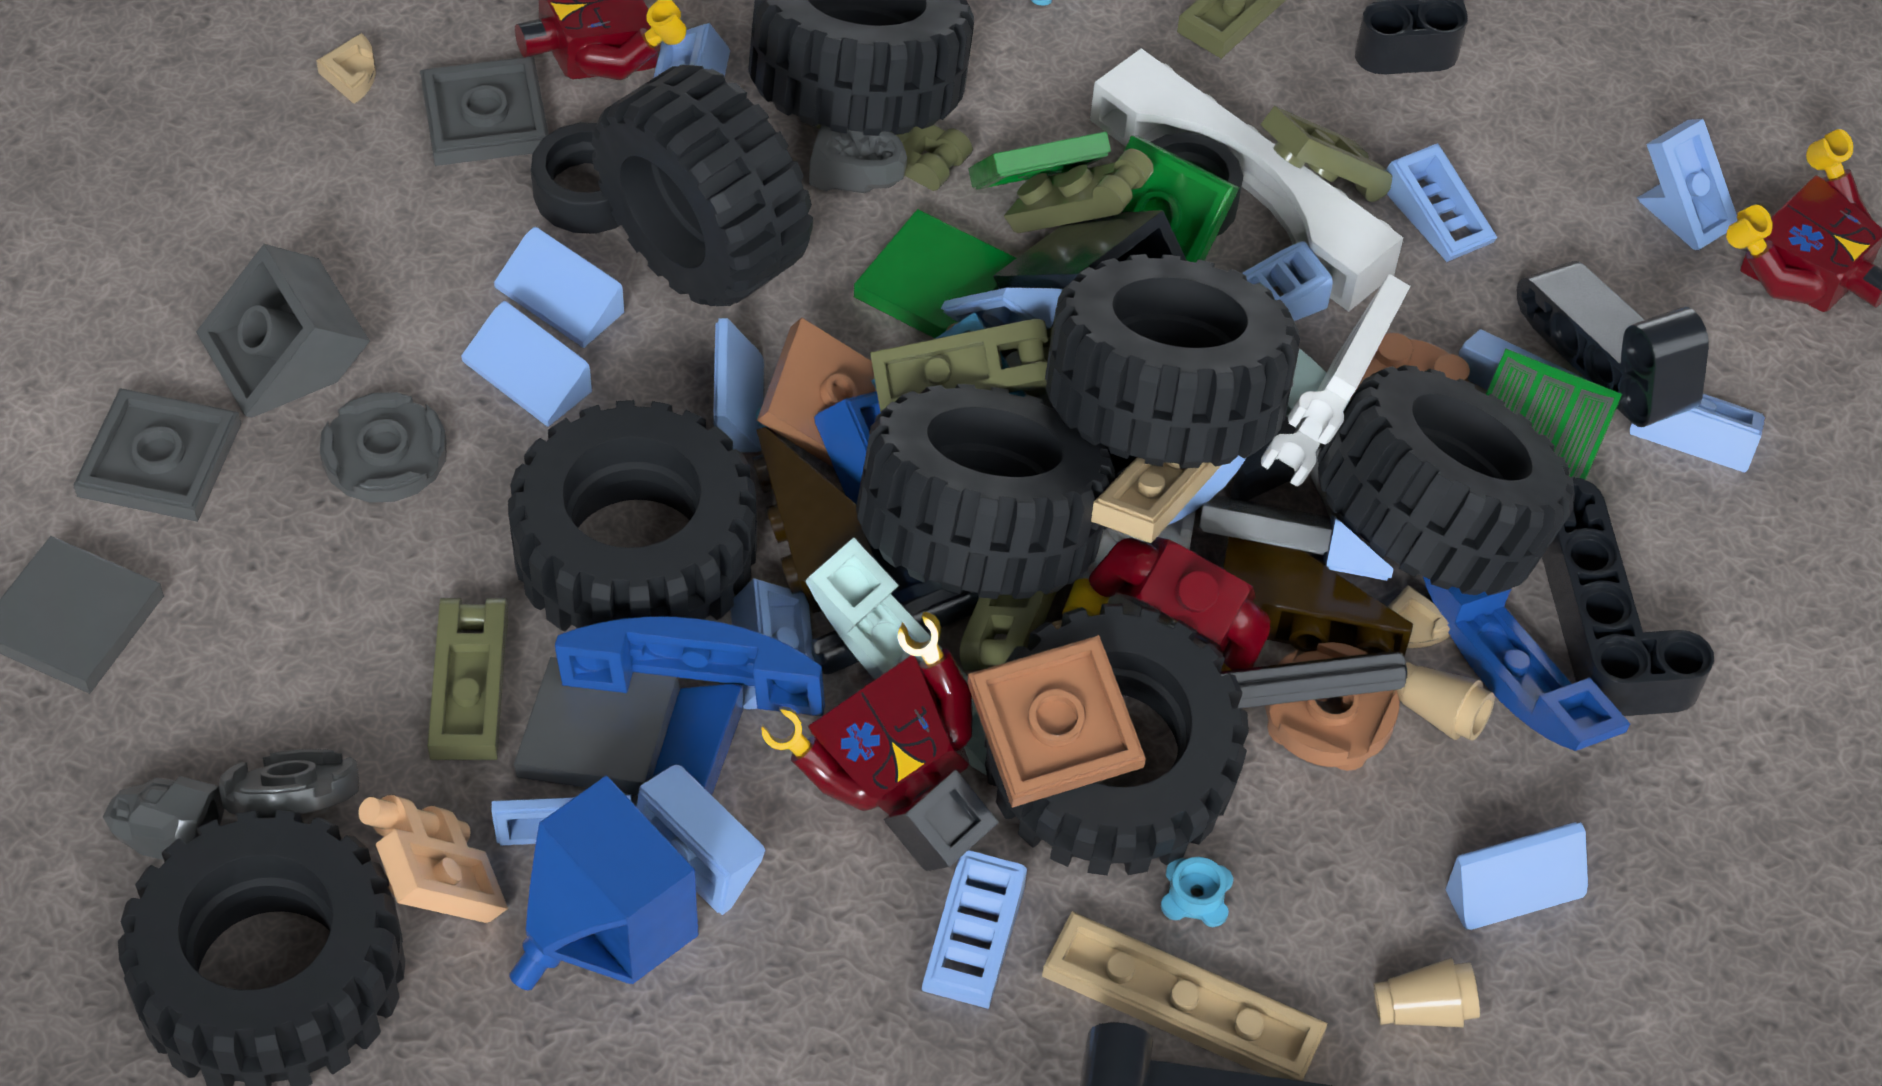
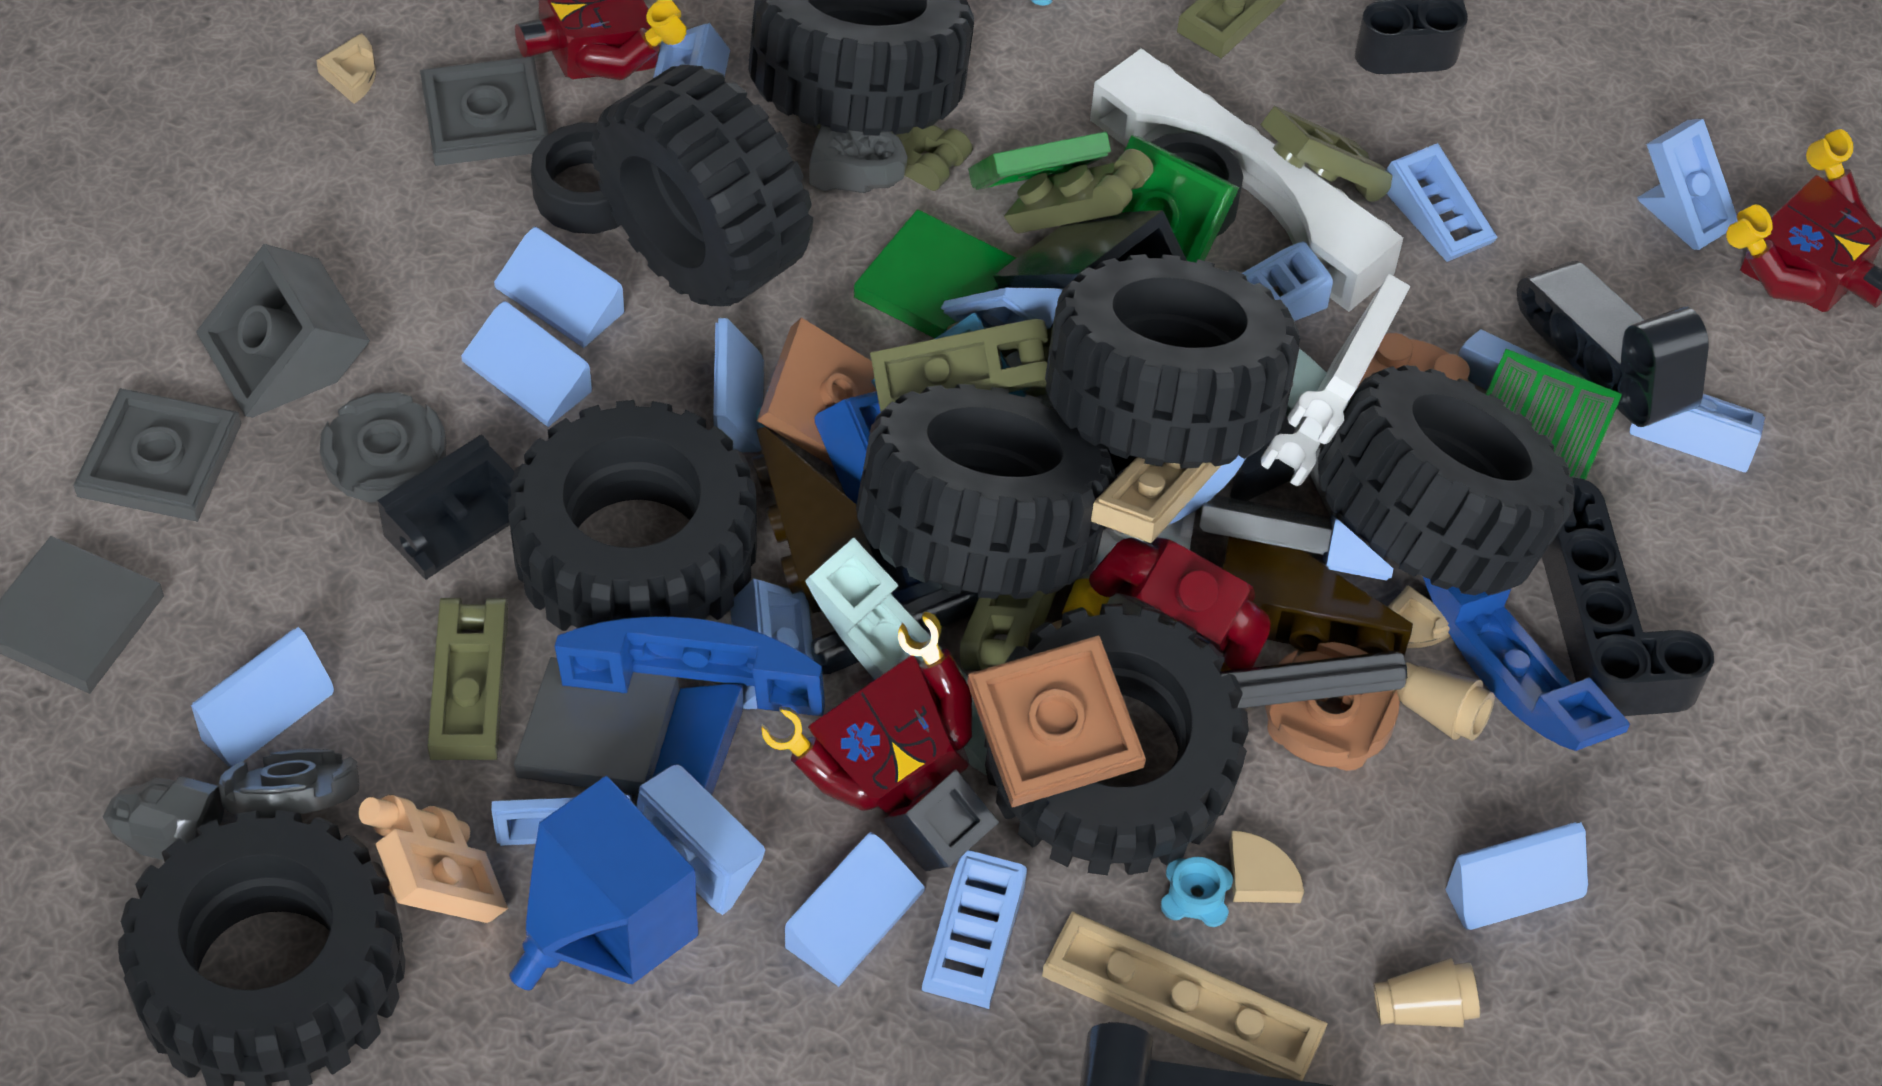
none -> light blue slope [191,627,334,767]
none -> black hinge [377,434,514,580]
none -> light blue slope [785,832,925,987]
none -> tan tile [1229,831,1304,903]

